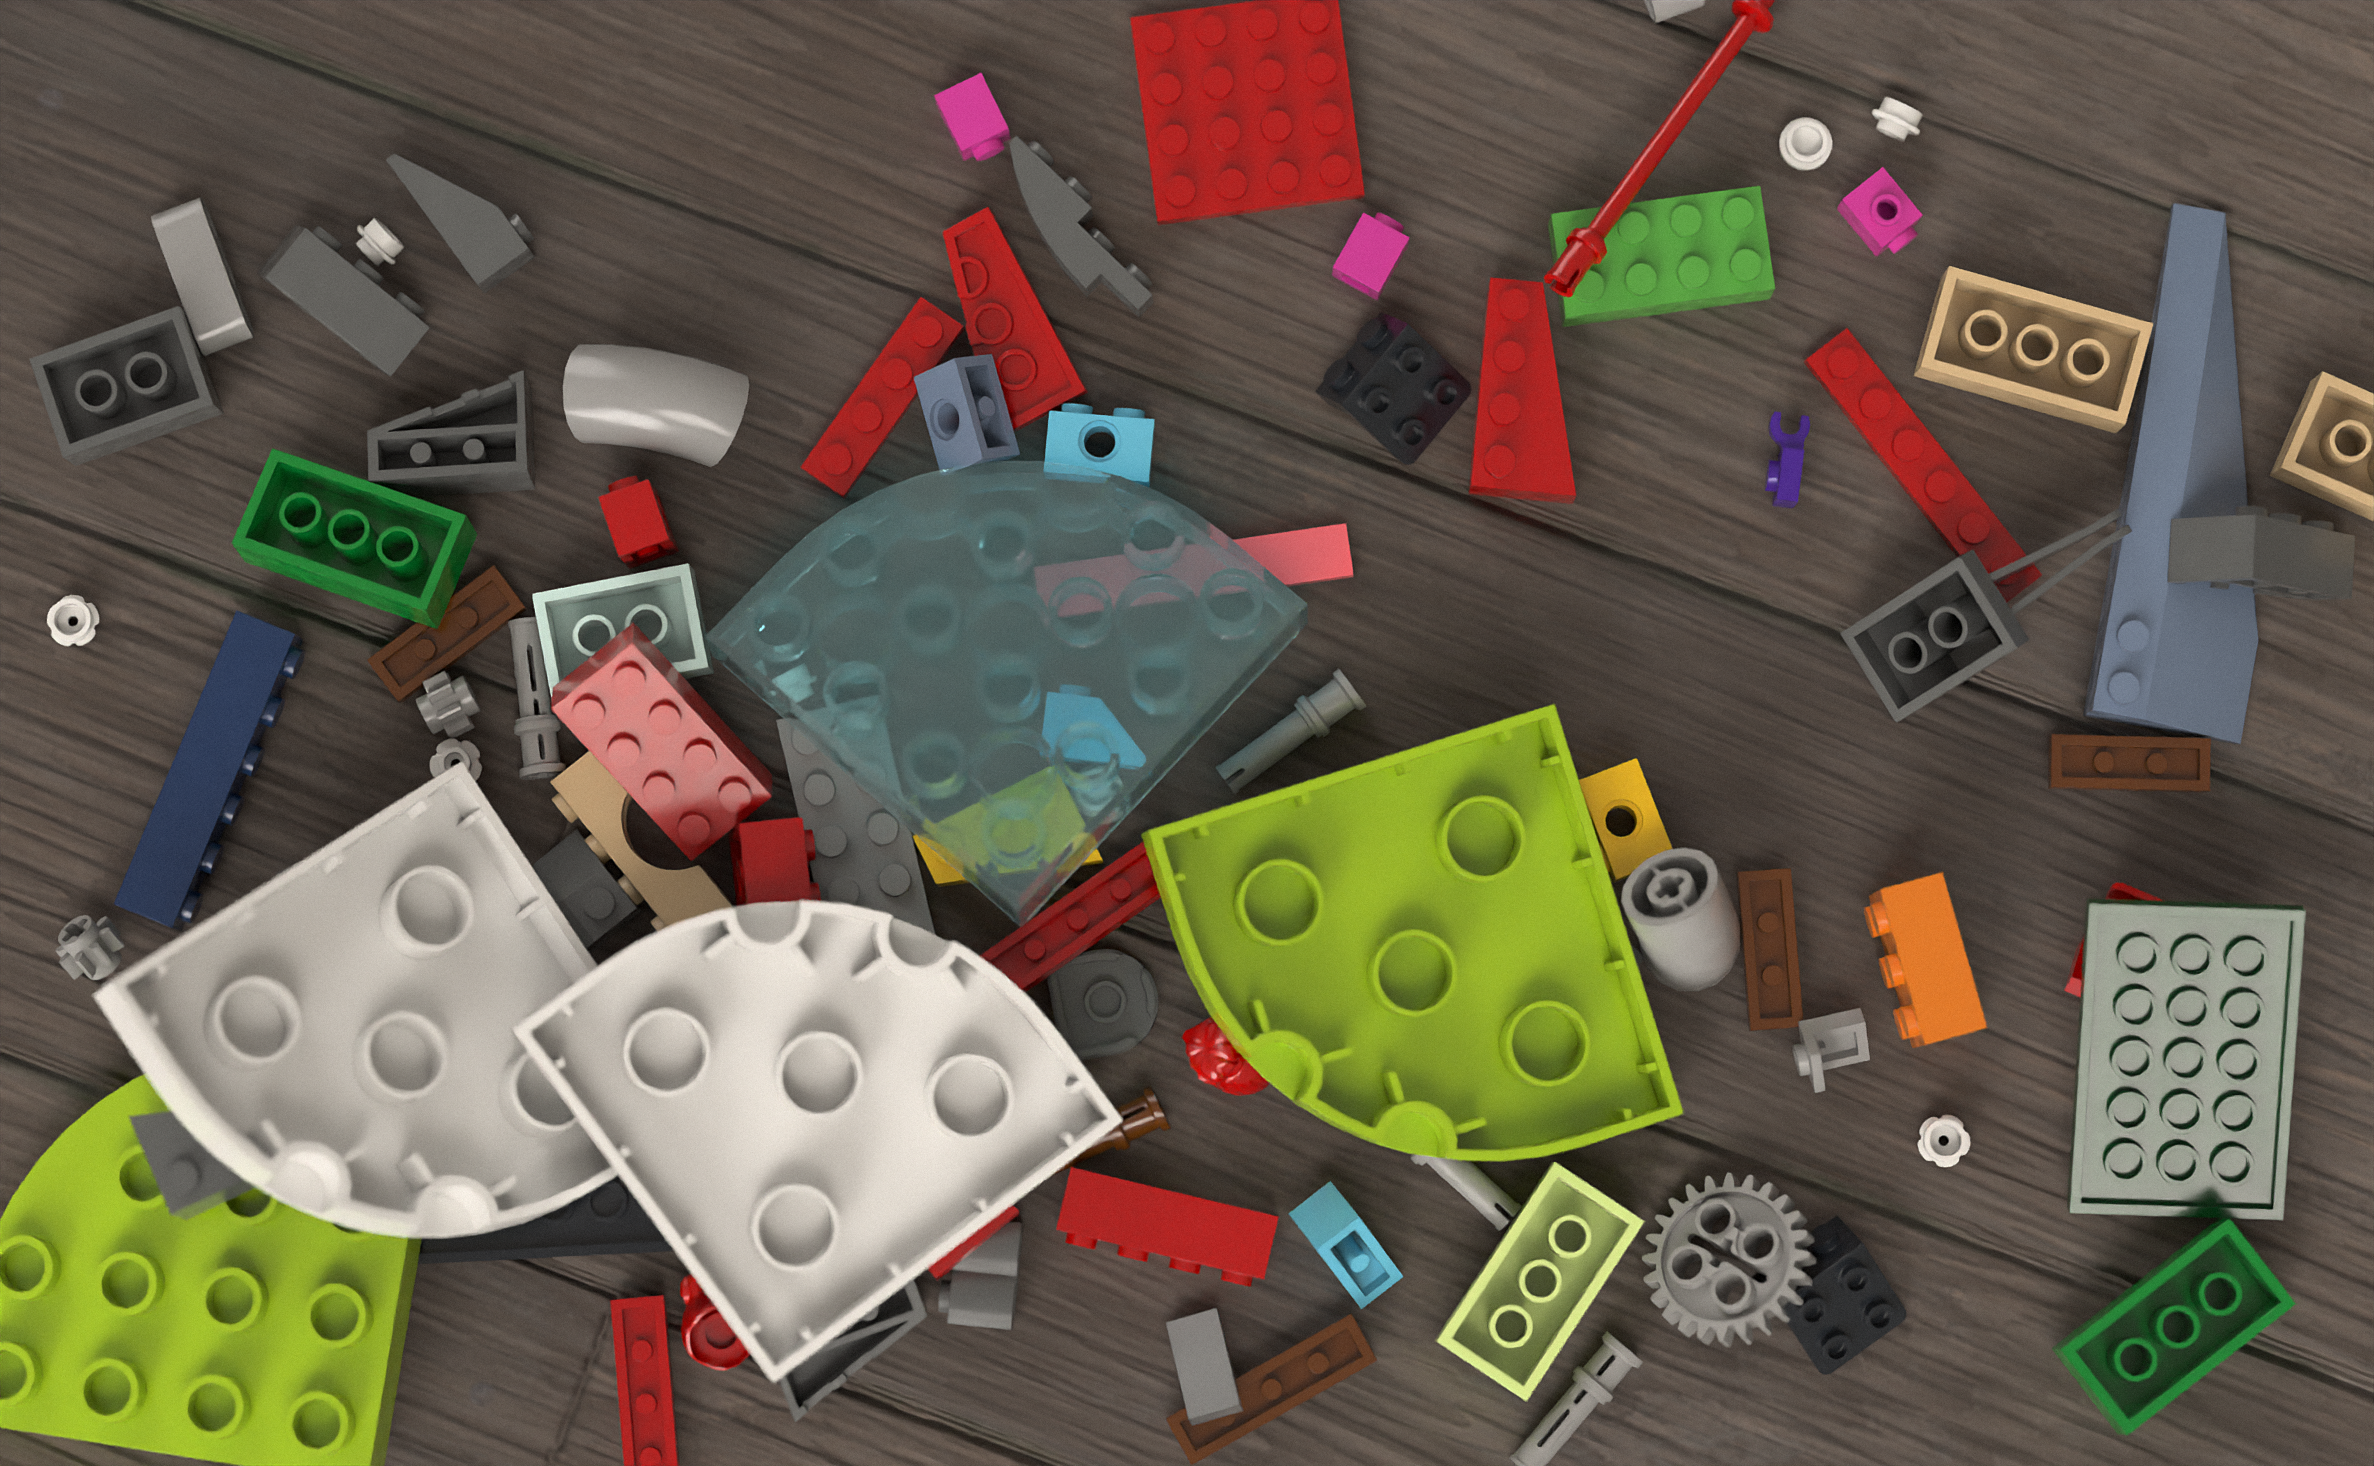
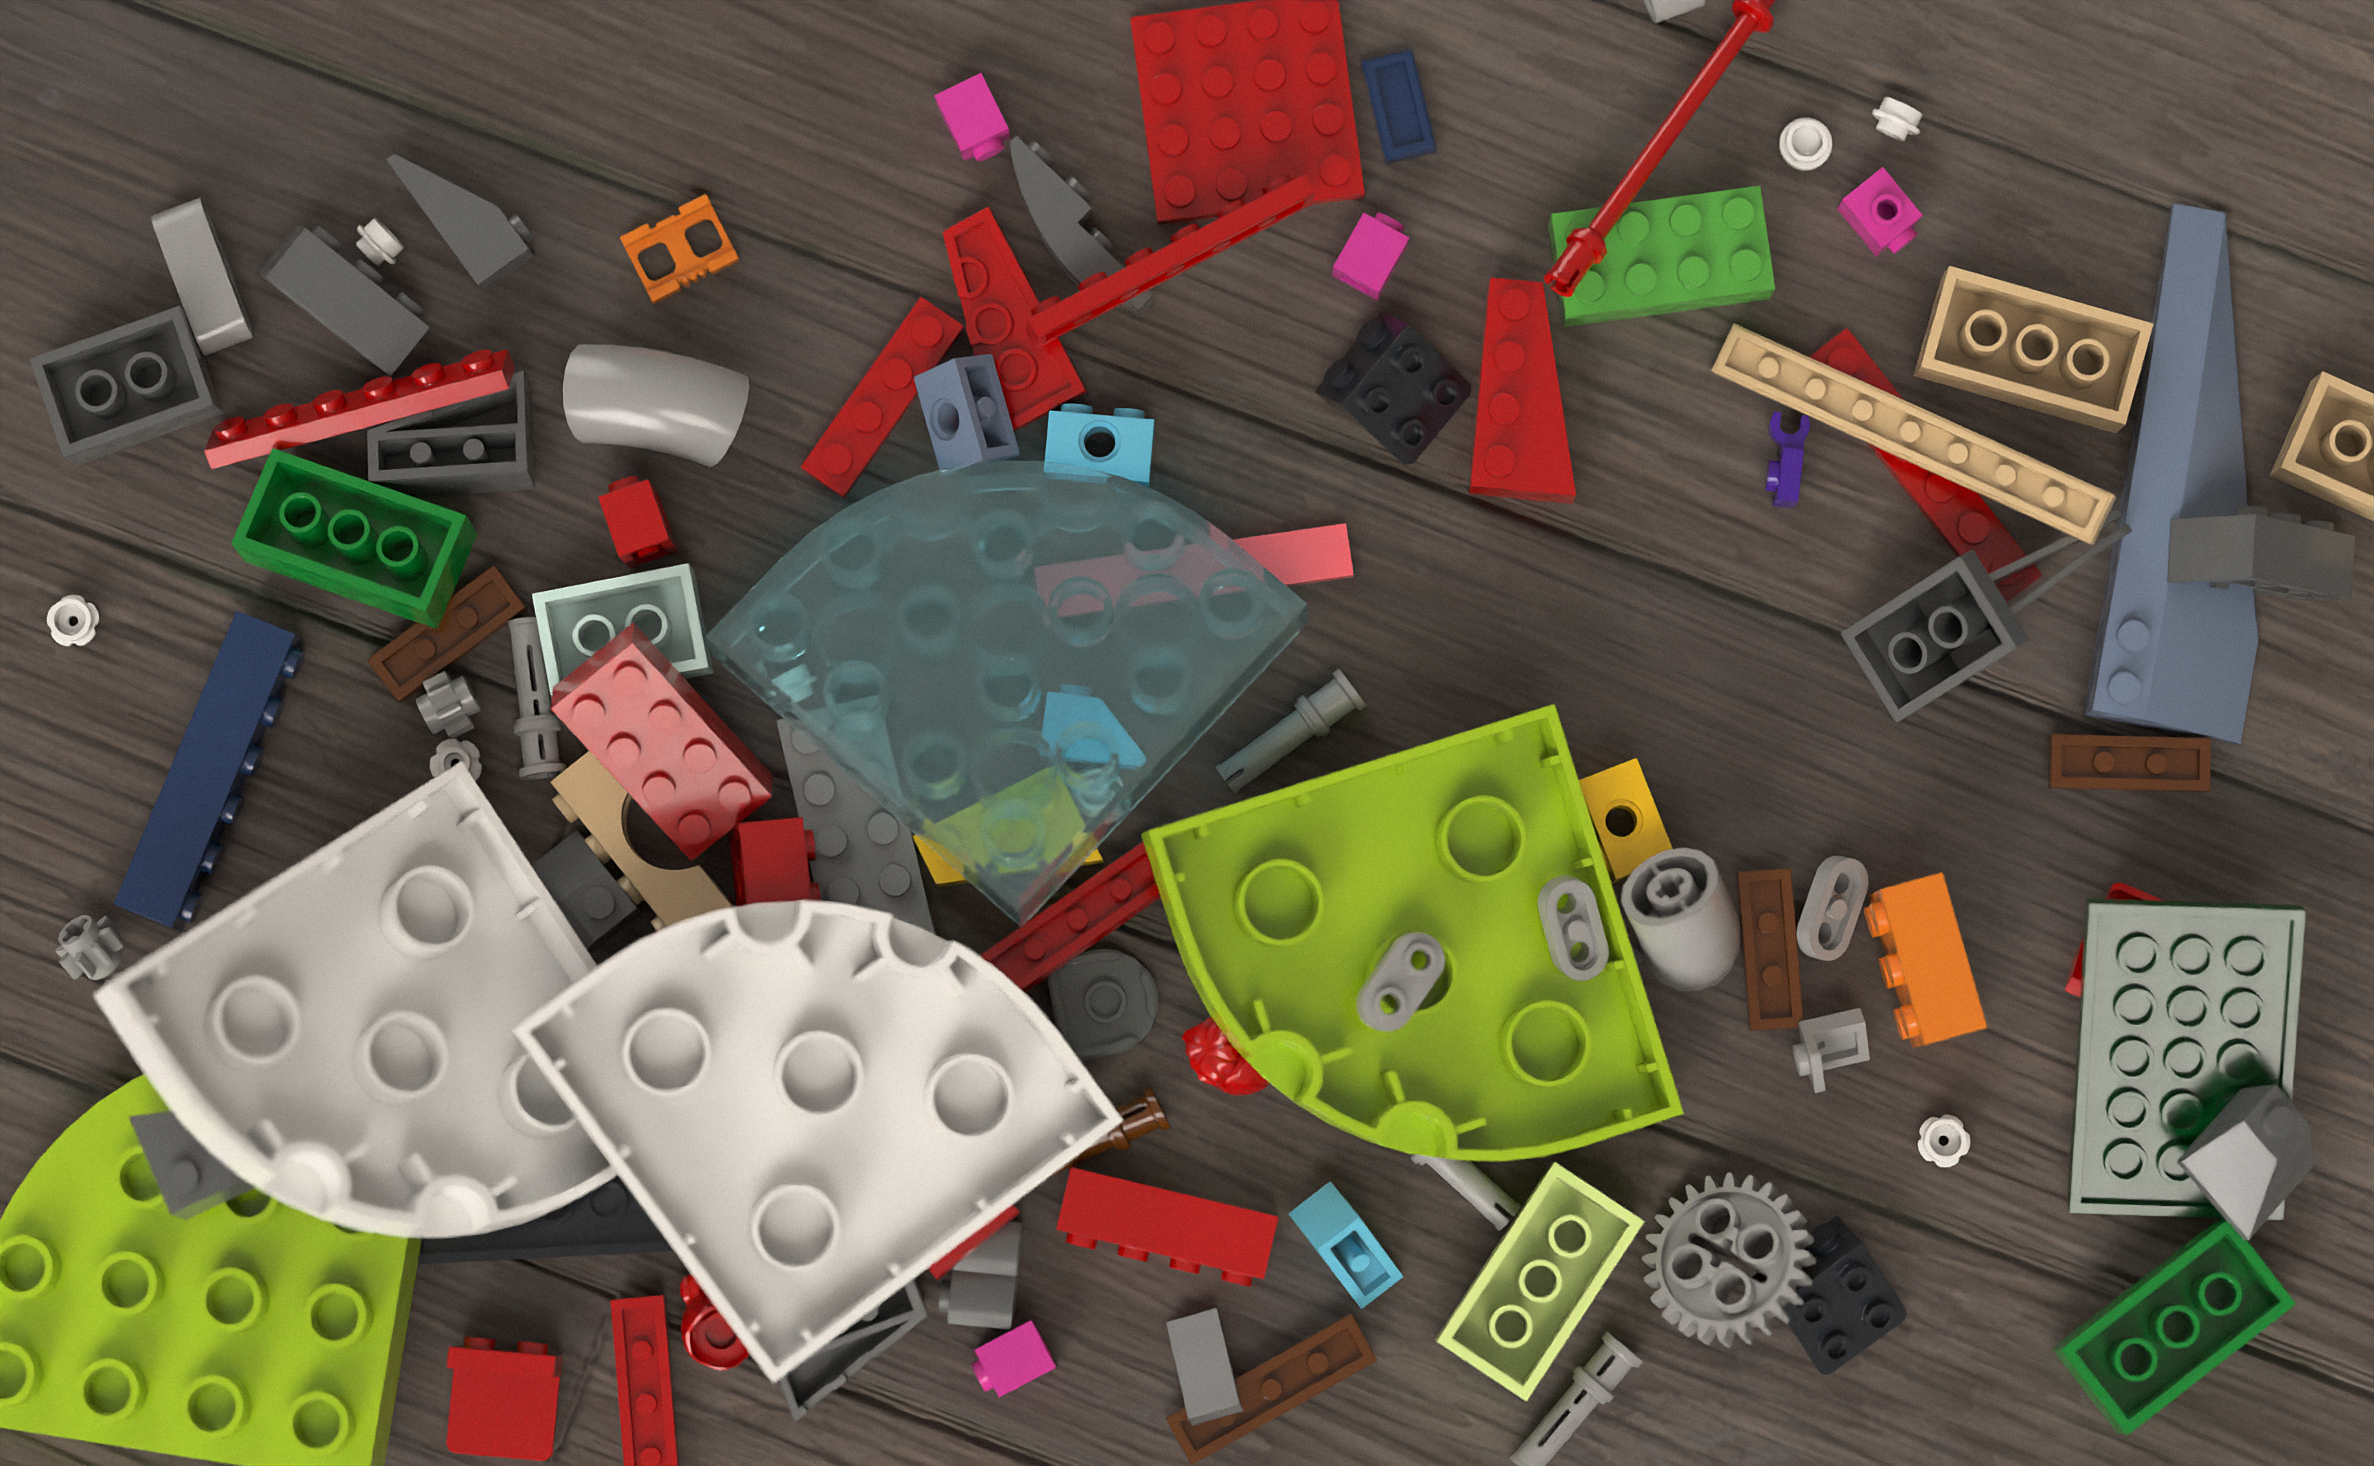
none -> red plate [204,349,515,469]
none -> red bracket [446,1336,563,1461]
none -> orange piece [619,194,740,304]
none -> dark pink brick [971,1319,1057,1397]
none -> red plate [1025,173,1316,349]
none -> light grey plate [1357,933,1444,1031]
none -> dark blue tile [1361,49,1437,165]
none -> light grey plate [1538,875,1609,981]
none -> tan tile [1711,324,2116,545]
none -> light grey plate [1796,856,1869,961]
none -> dark grey slope [2176,1084,2314,1240]

